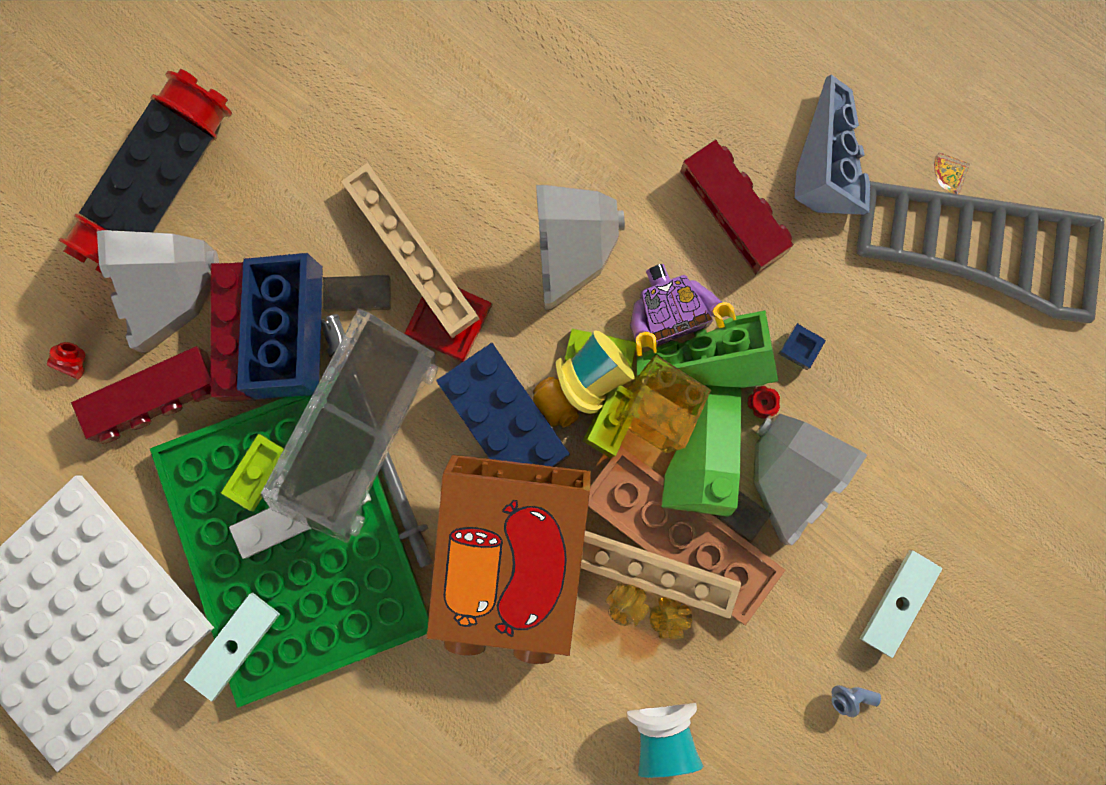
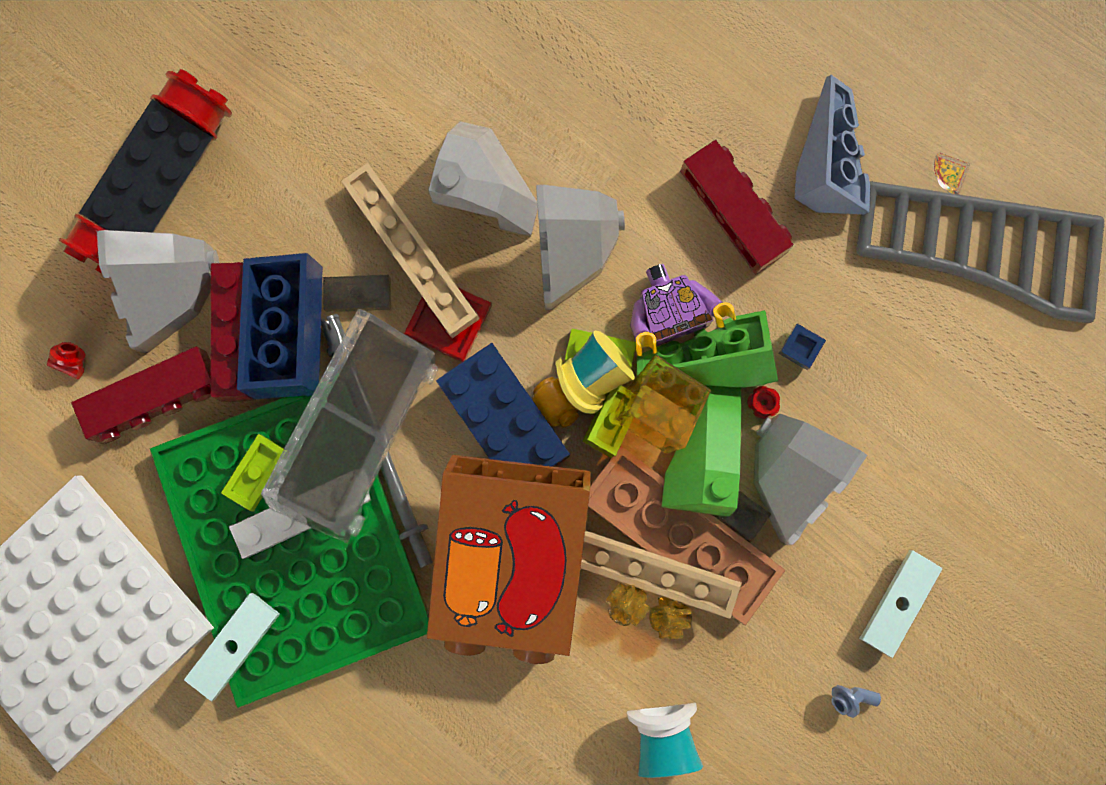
none -> light grey brick [428,121,538,236]

